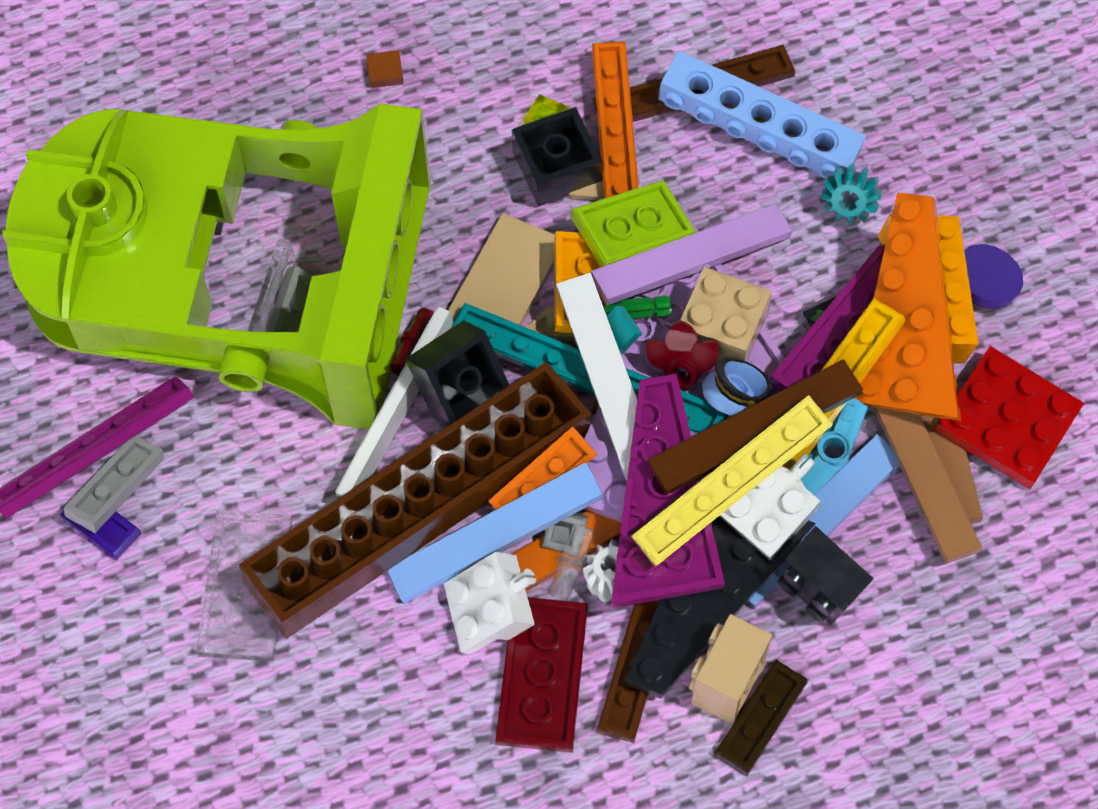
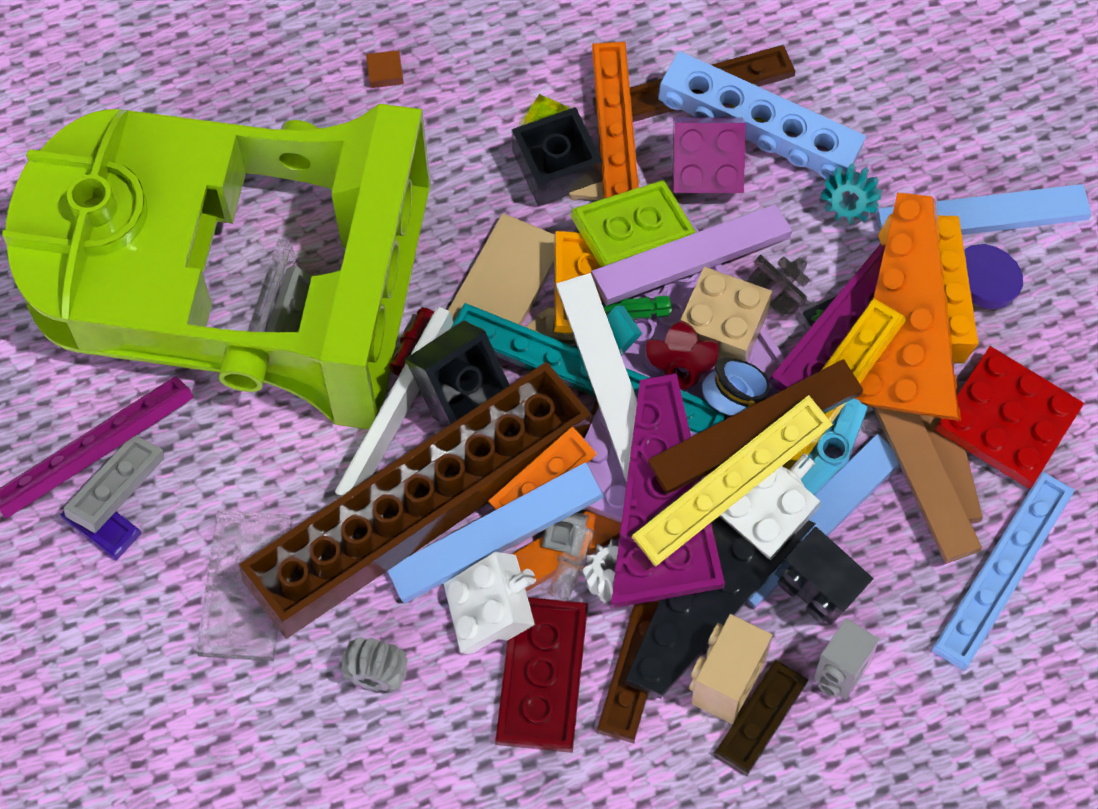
none -> light grey gear [341,637,408,692]
none -> magenta brick [672,117,746,193]
none -> clear smoke hips [747,254,812,320]
none -> light grey brick [814,618,880,700]
none -> light blue tile [876,184,1092,235]
none -> light blue tile [932,471,1075,671]

